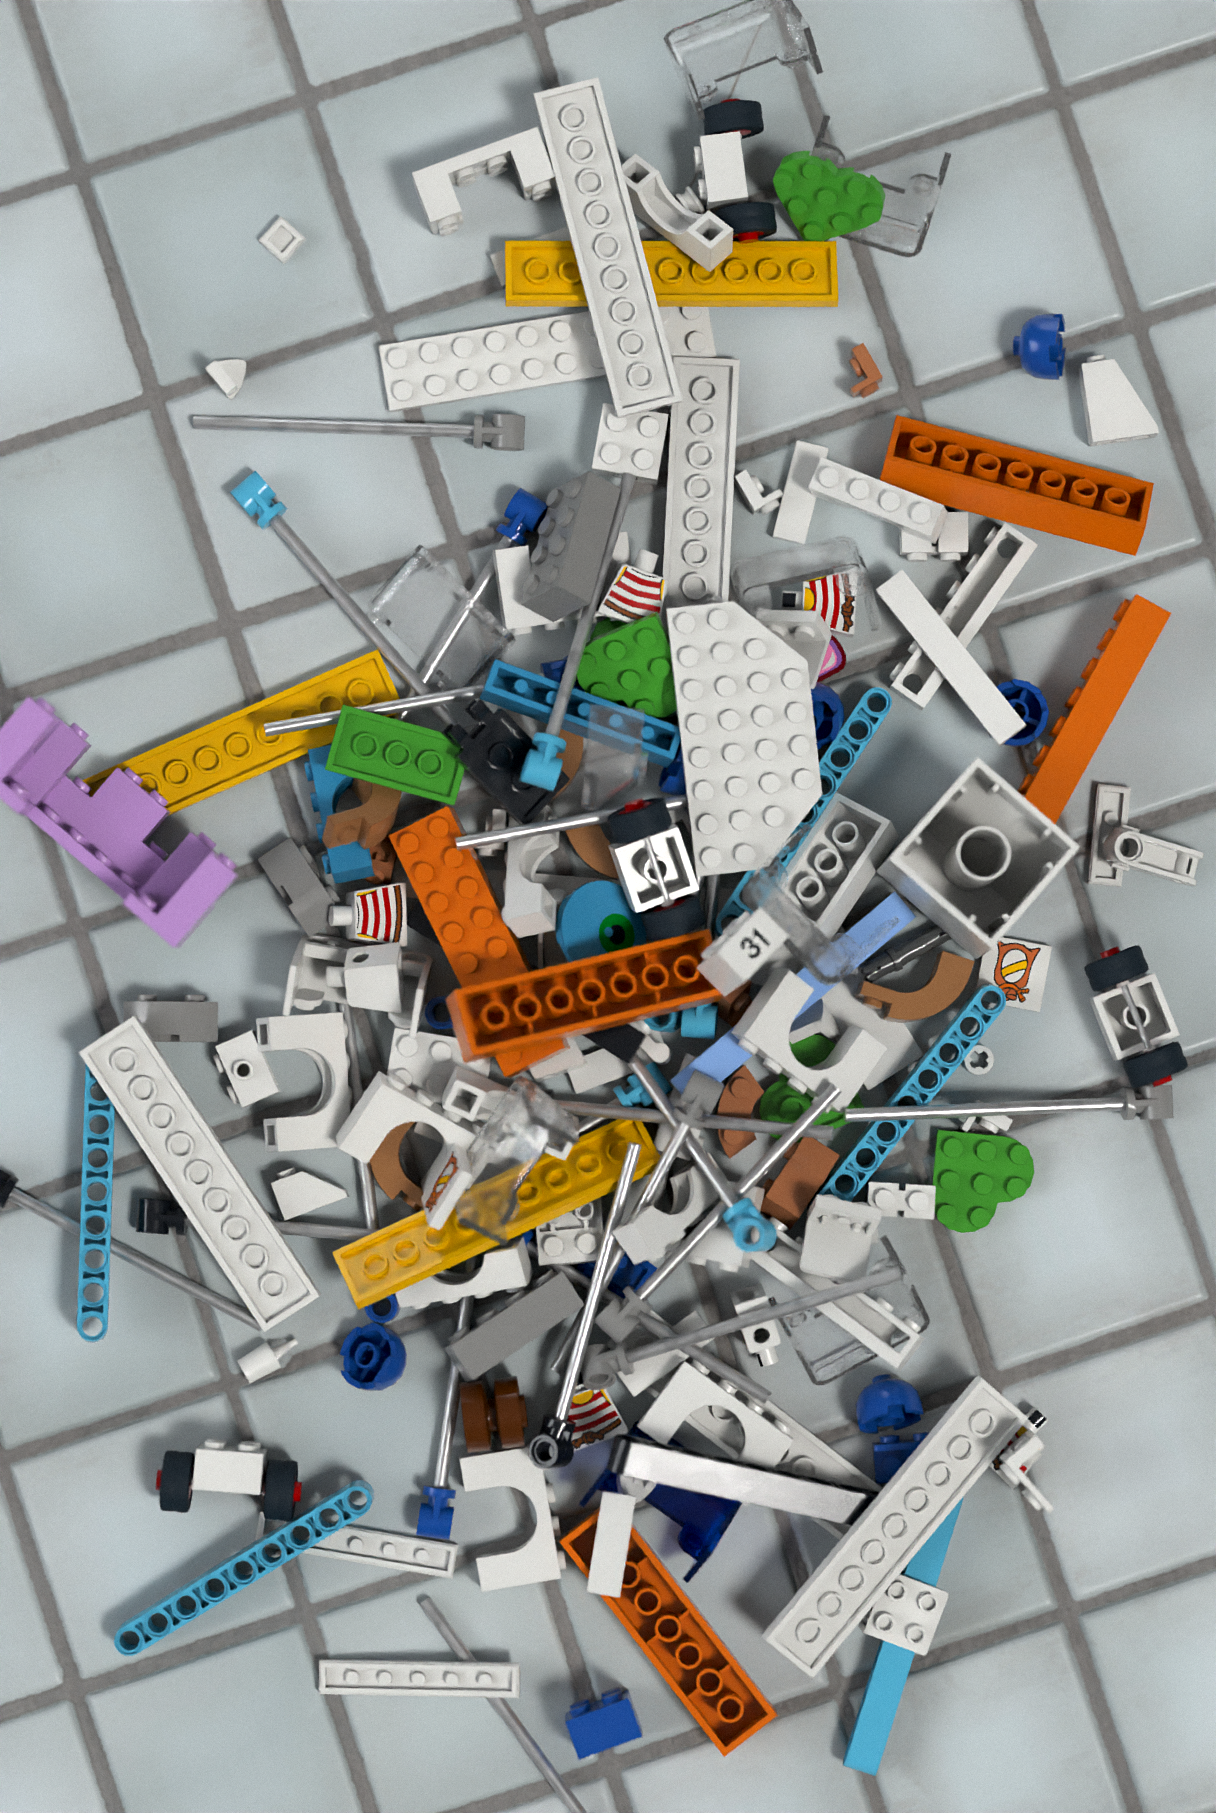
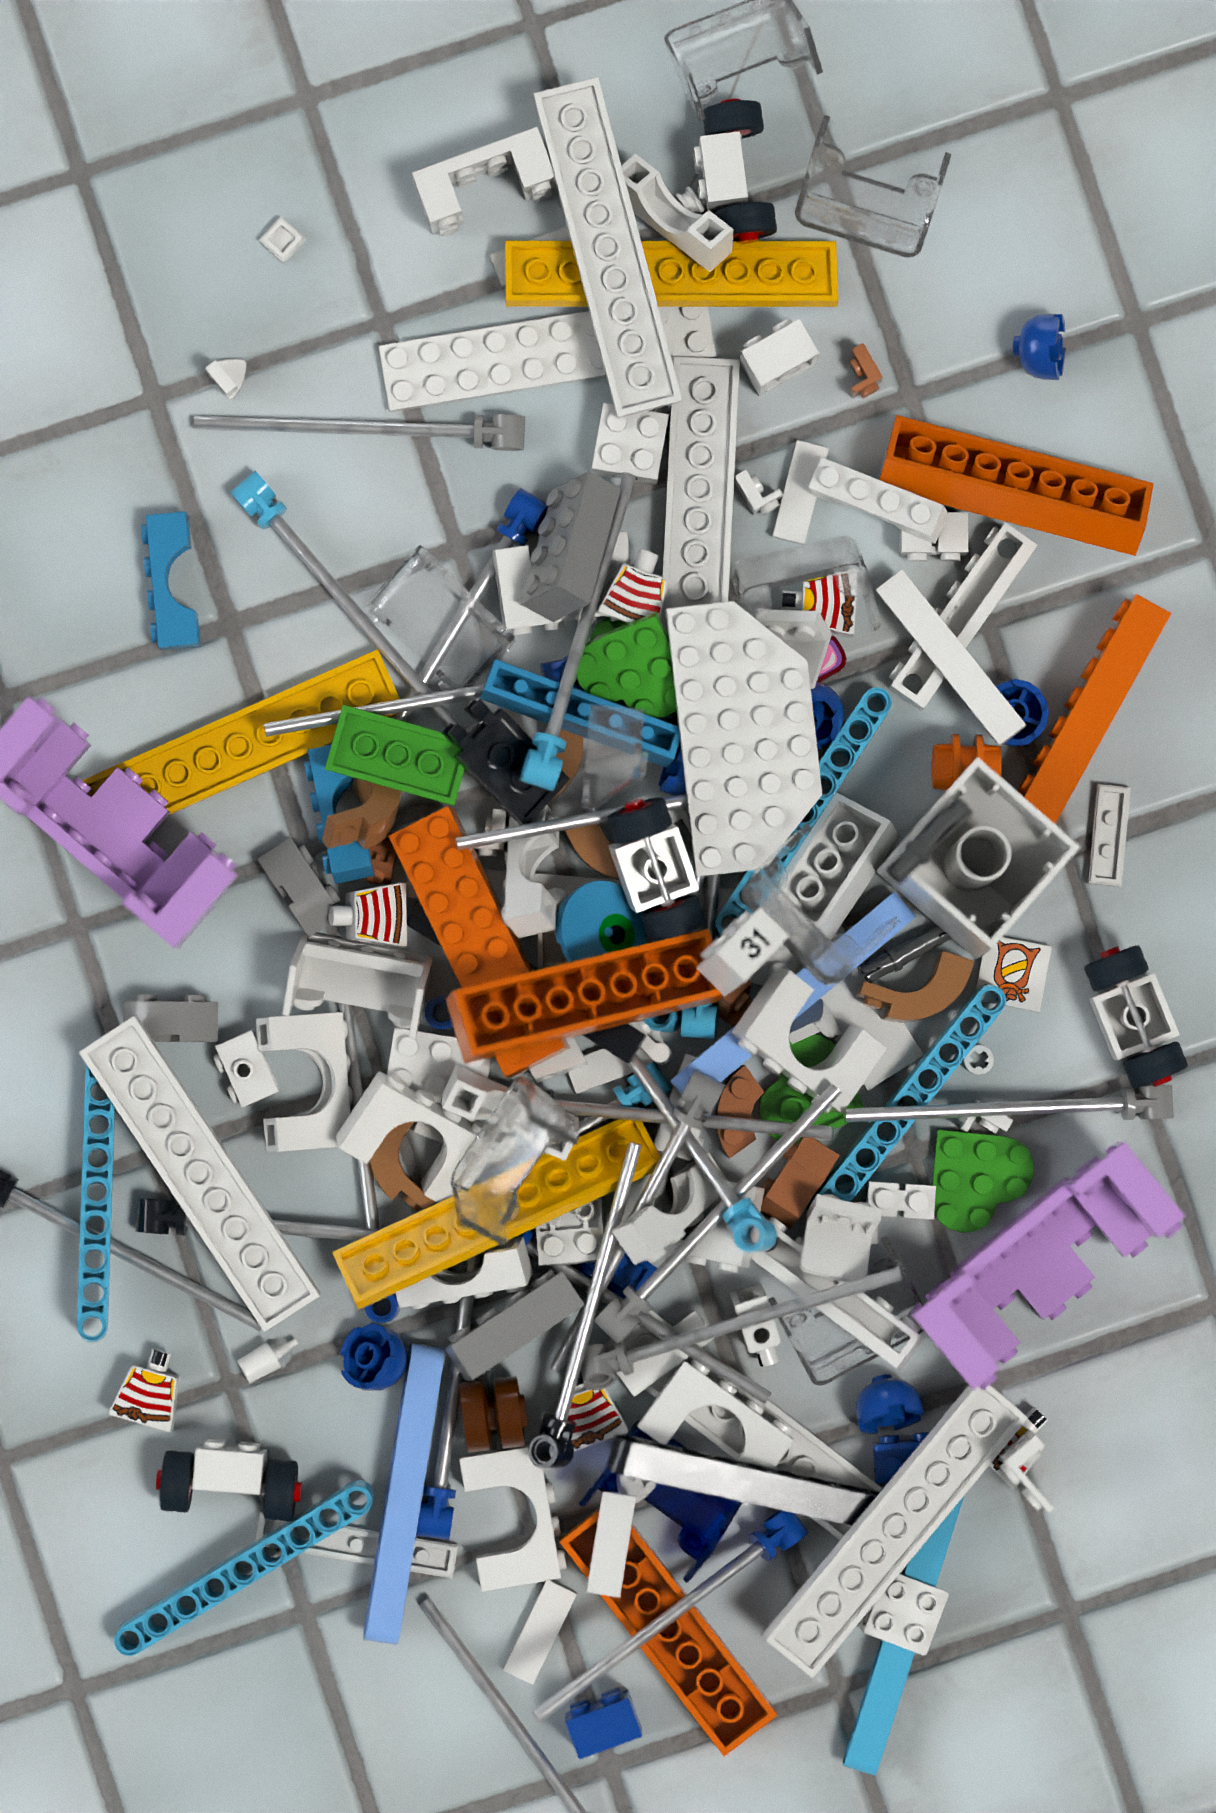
white slope [271,1167,349,1220] -> none
white tile [319,1659,520,1698] -> none
white torso [326,942,405,1013] -> none
white tile [421,1143,473,1230] -> none
bright green plate [773,151,886,241] -> none
white slope [1078,355,1159,447] -> none
white piece [1103,824,1204,886] -> none
none -> torso [109,1349,180,1432]
none -> dark azure arch [141,511,201,651]
none -> light blue beam [363,1343,445,1645]
none -> white tile [503,1580,577,1685]
none -> flat silver piece [532,1510,808,1723]
none -> white brick [740,319,819,396]
none -> dark grey pin [885,798,973,884]
none -> lavender brick [909,1141,1185,1390]
none -> orange piece [931,734,1001,790]

